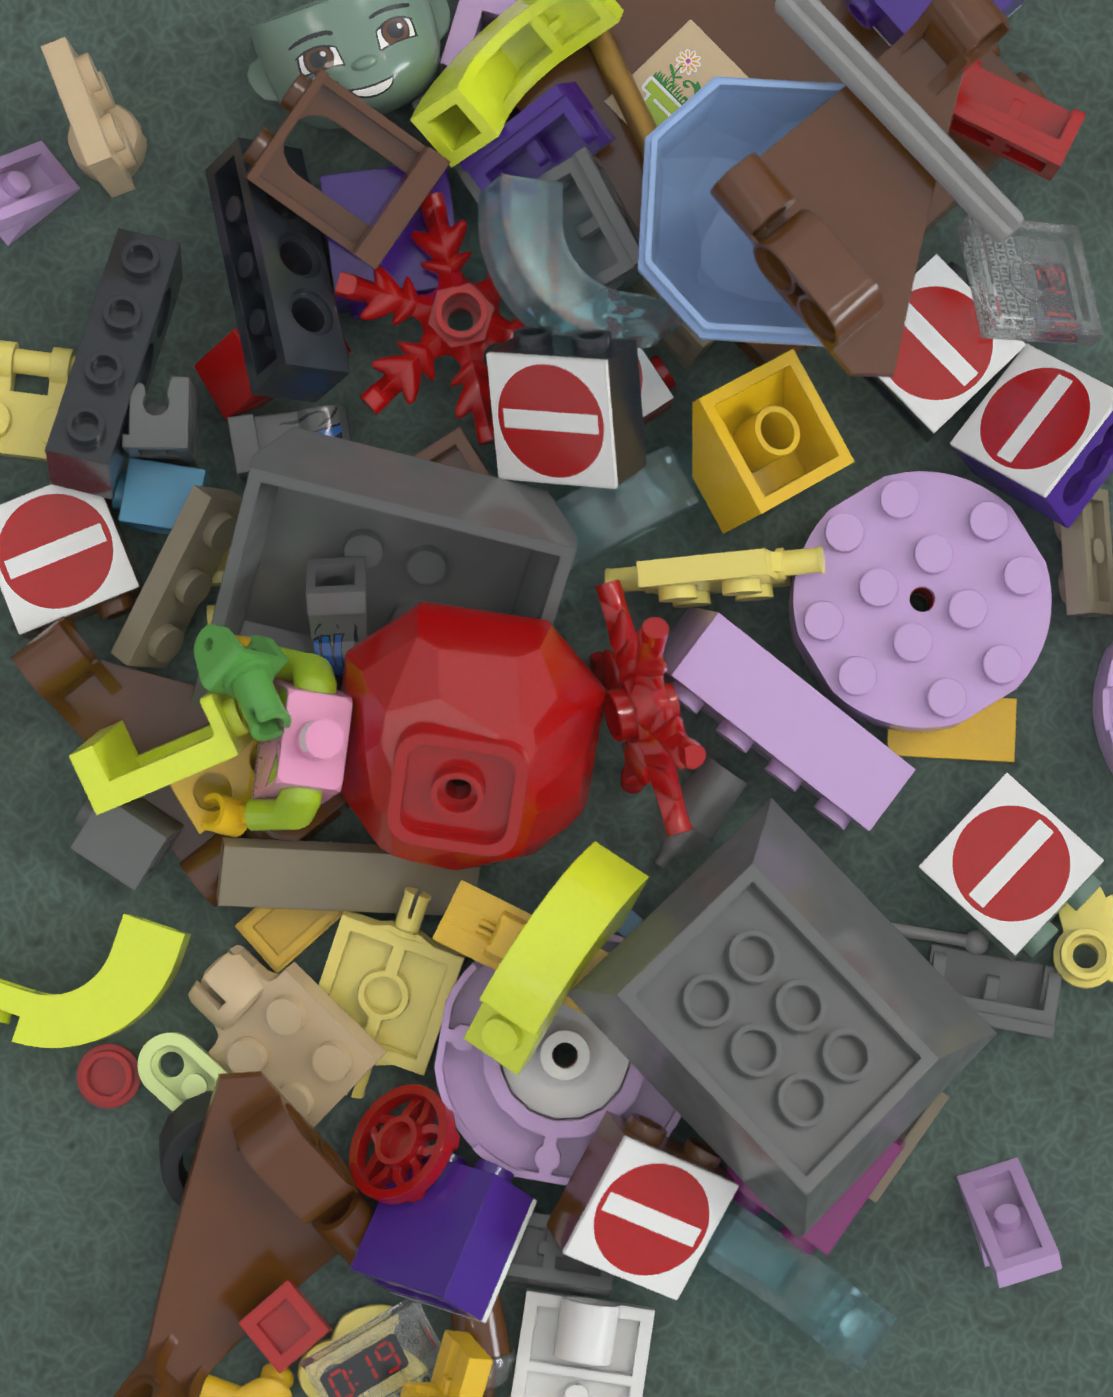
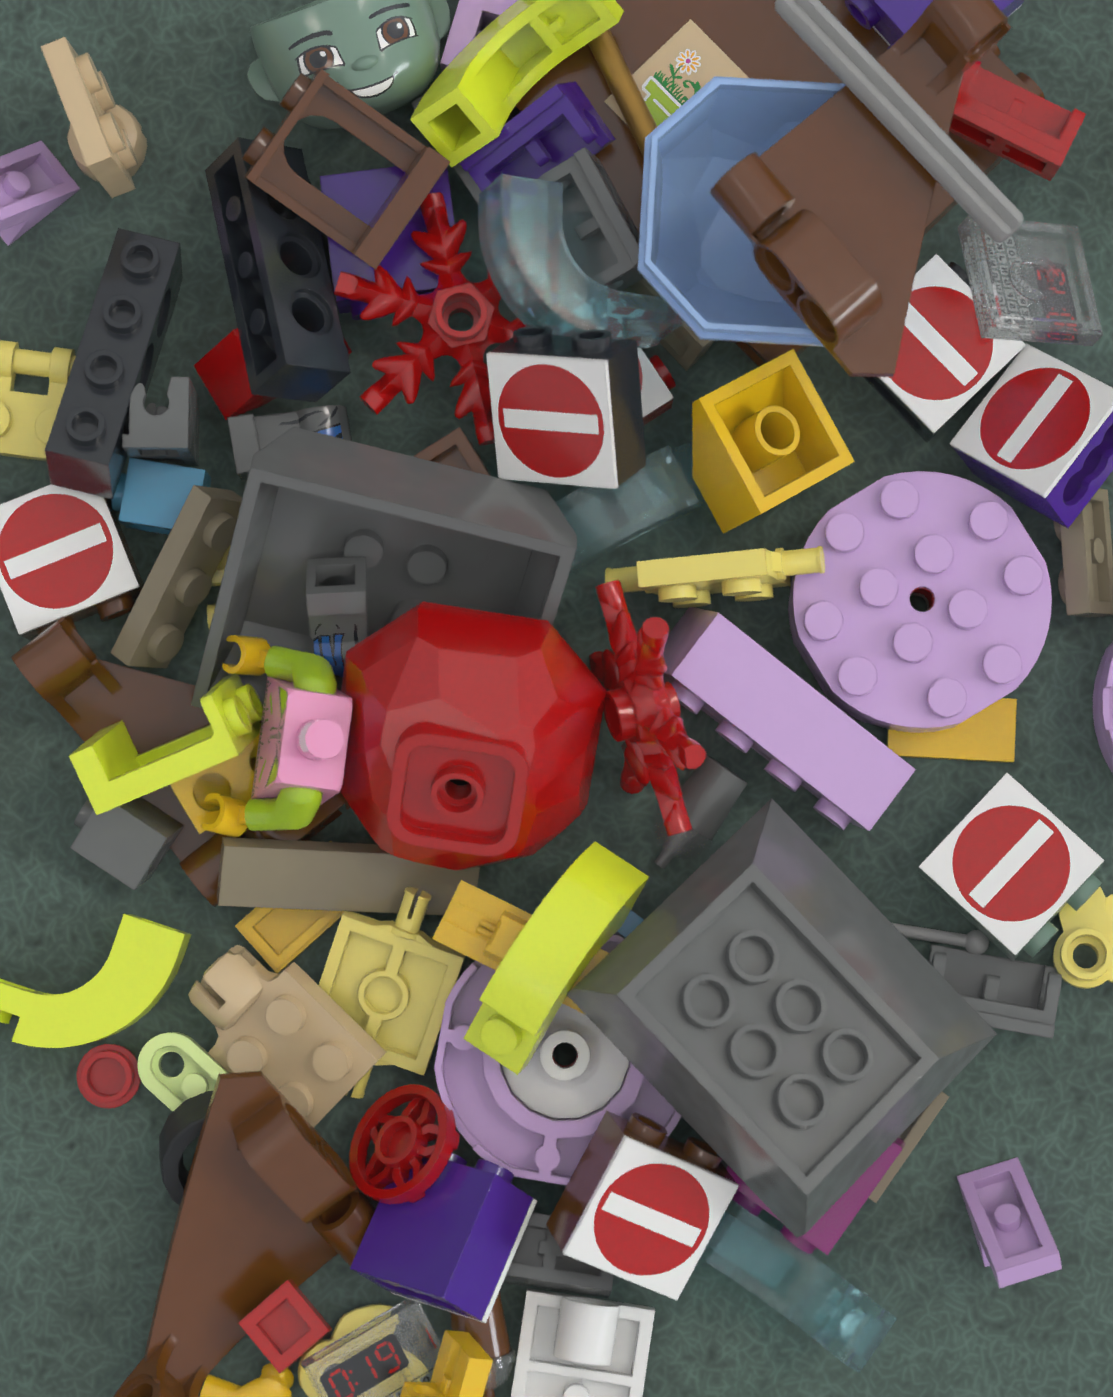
bright green piece [194,624,292,741] -> none

